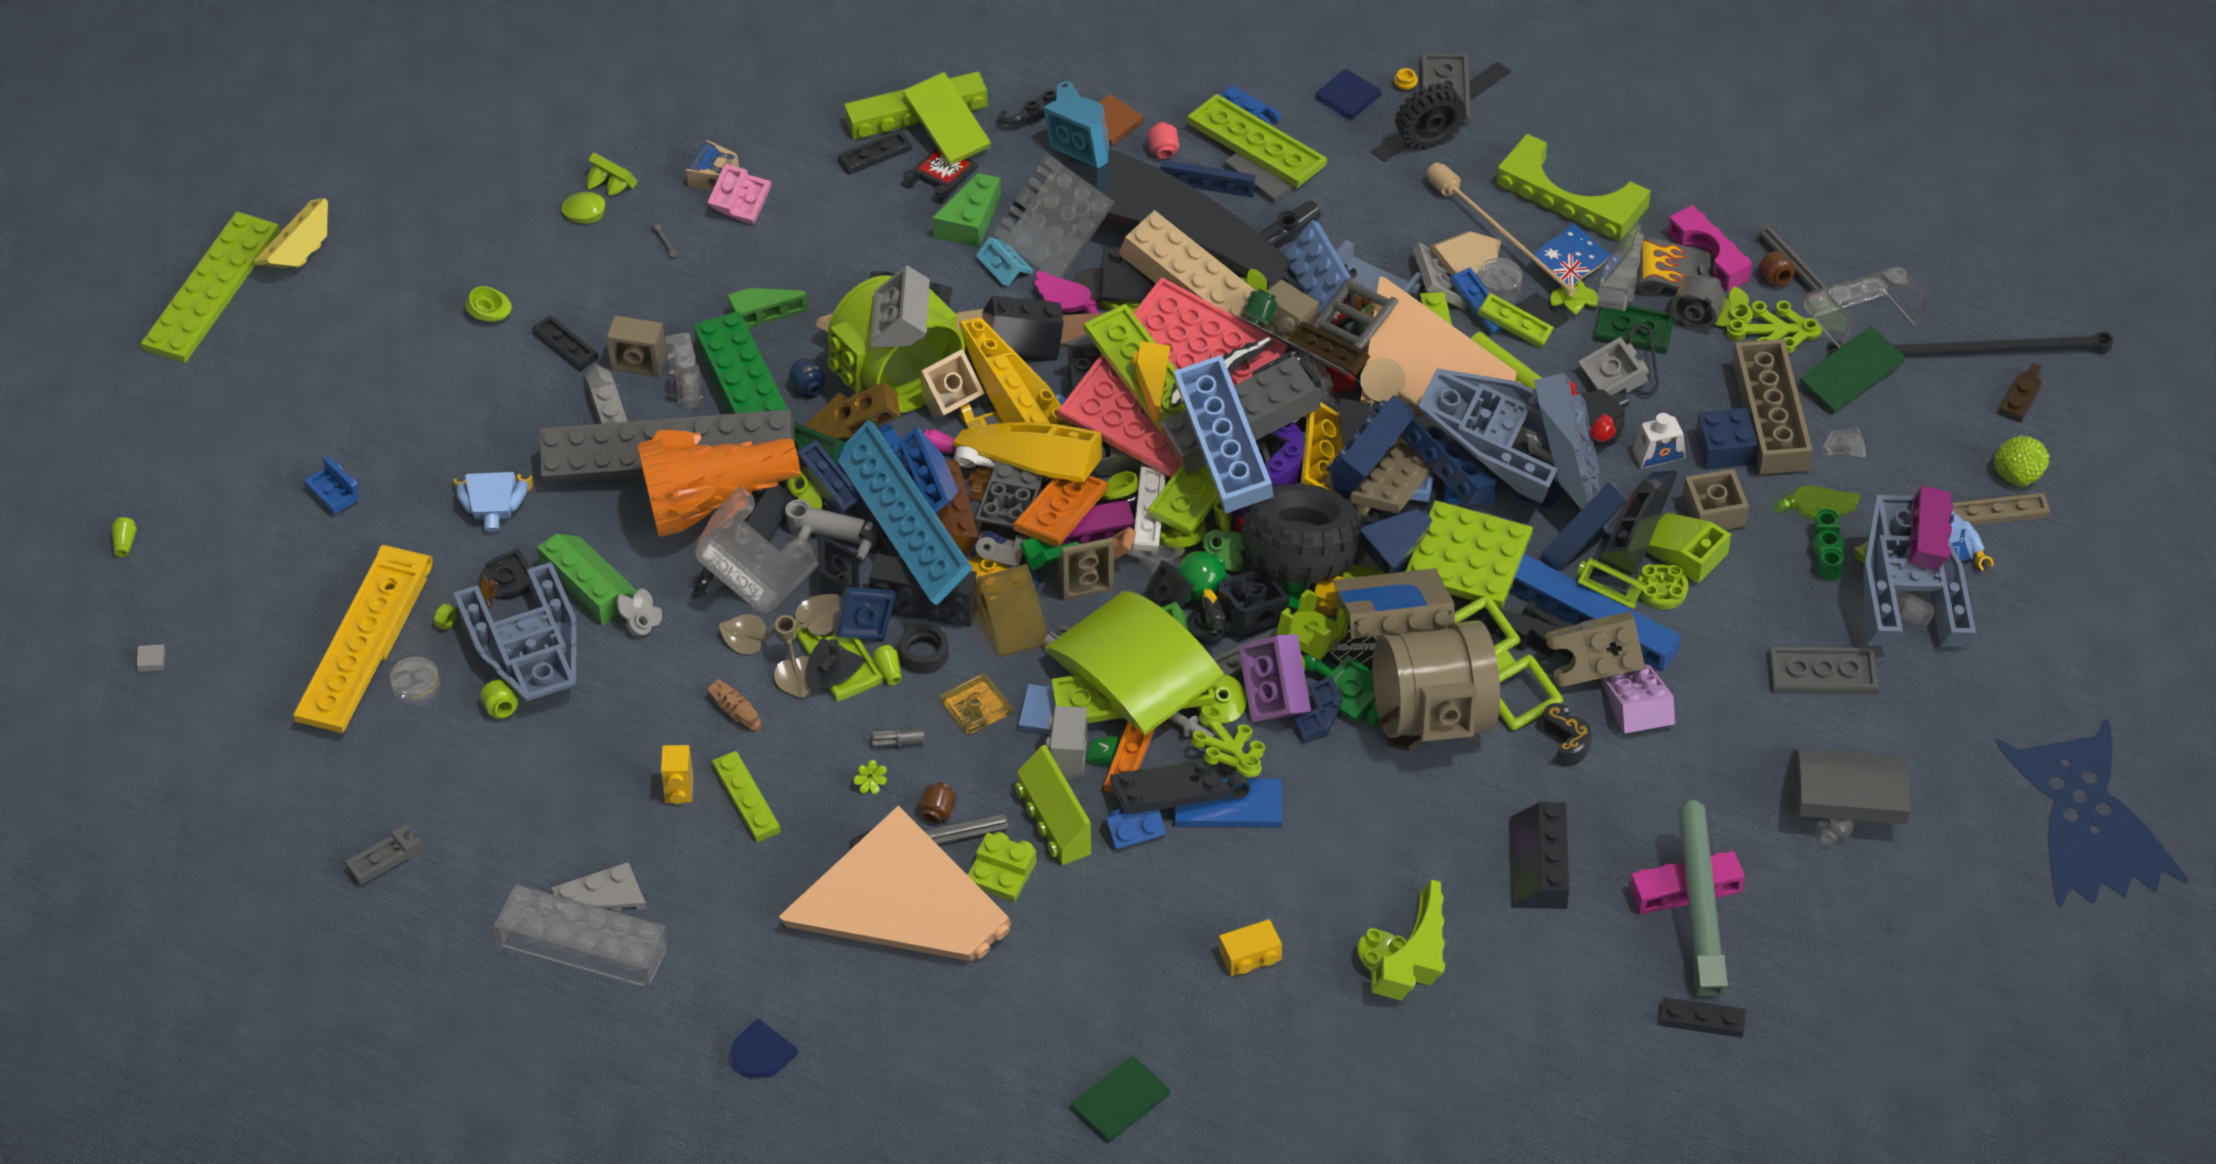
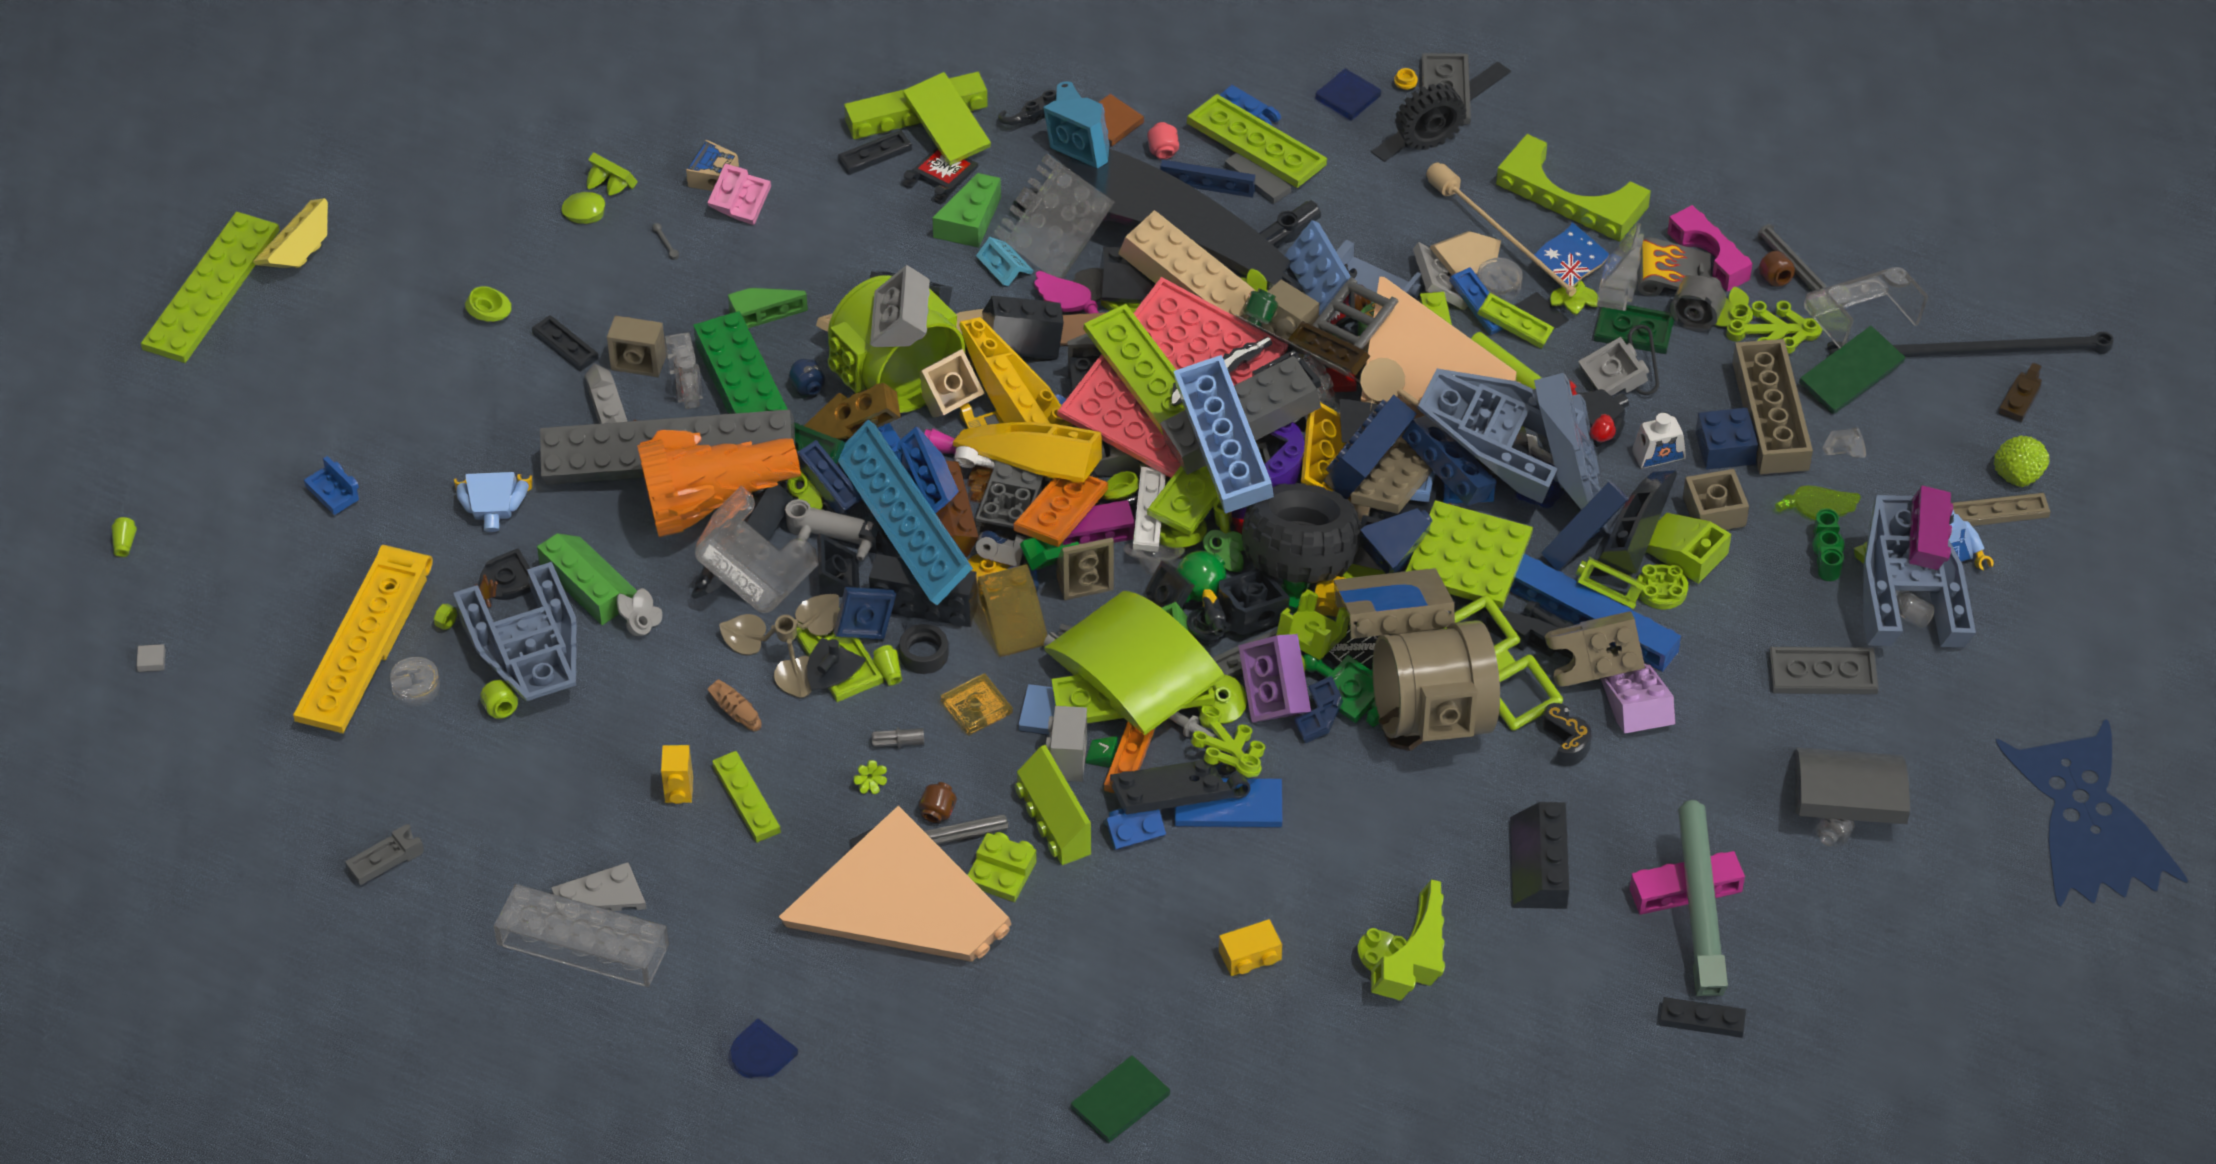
nougat tile [1111,527,1136,560] -> none
yellow slope [1132,341,1170,421] -> none

